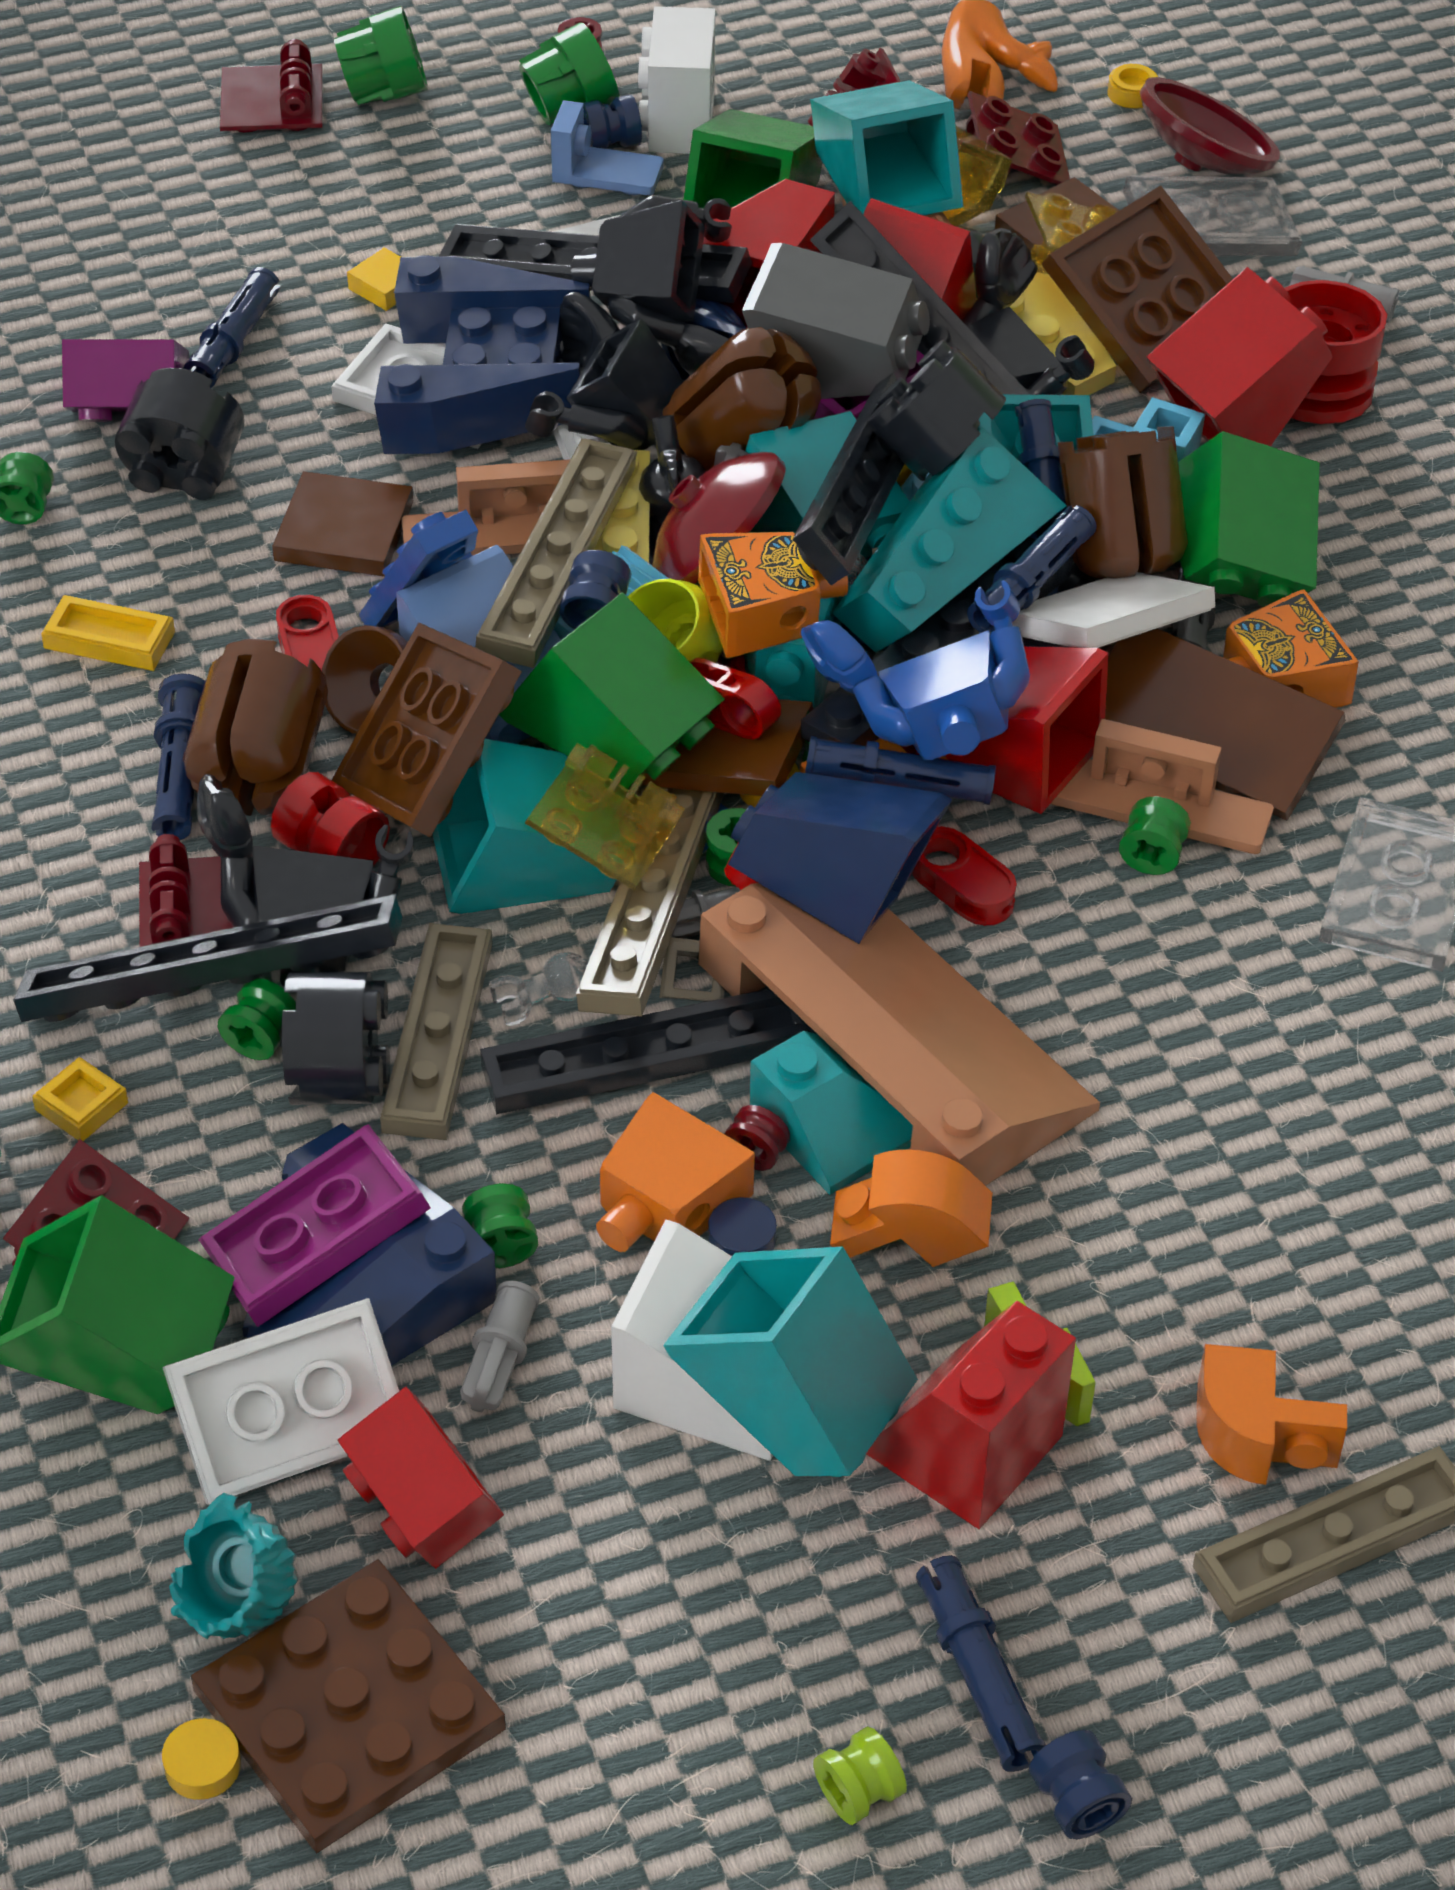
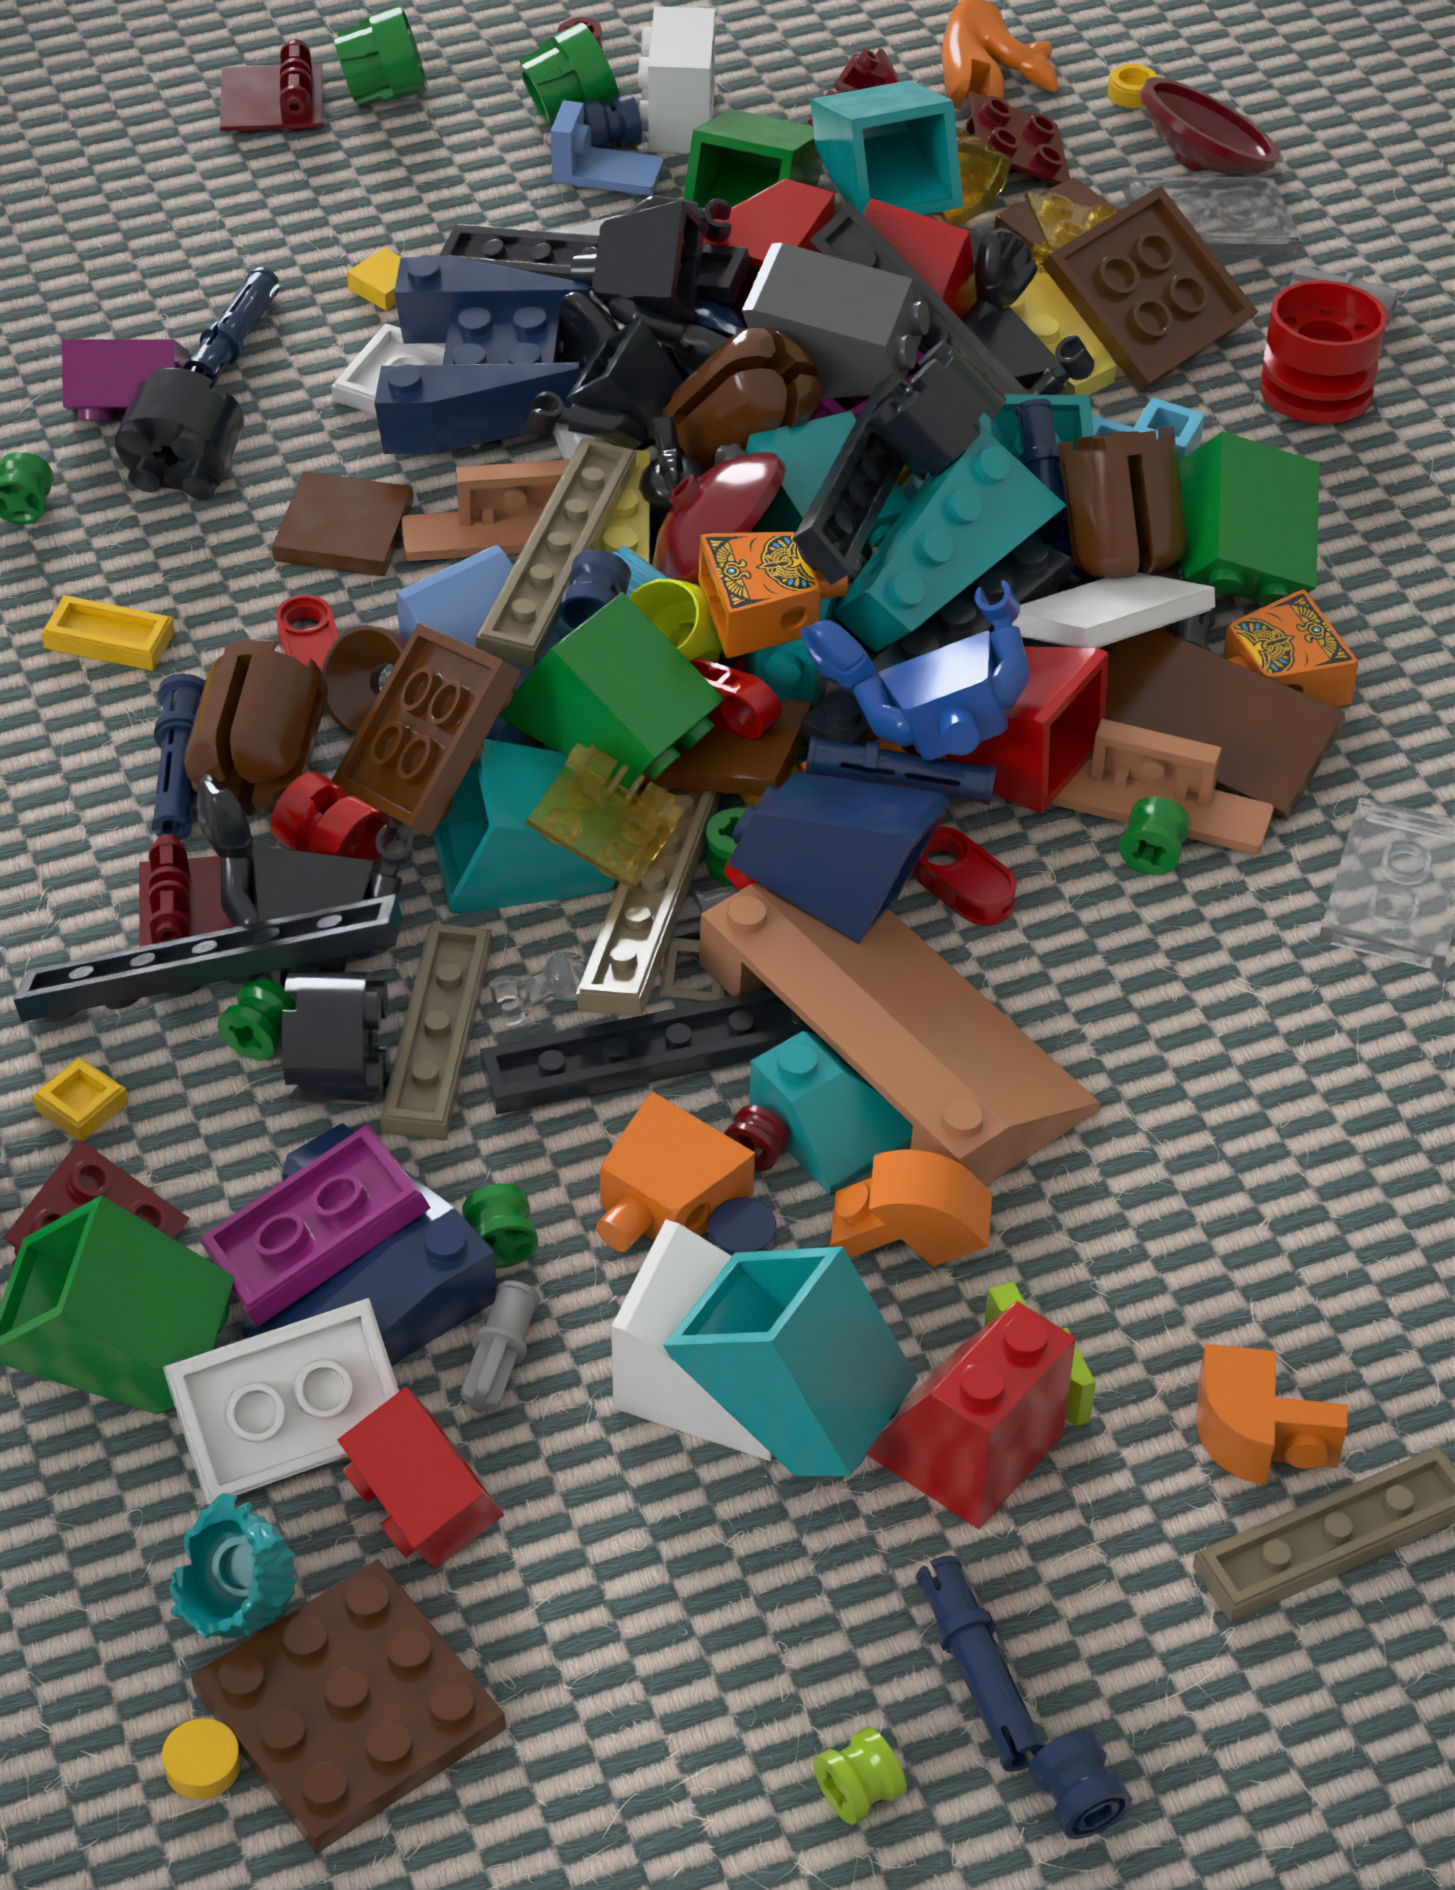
blue wing [359,510,478,628] -> none
dark blue pin [967,505,1097,633] -> none
red slope [1146,267,1333,446] -> none

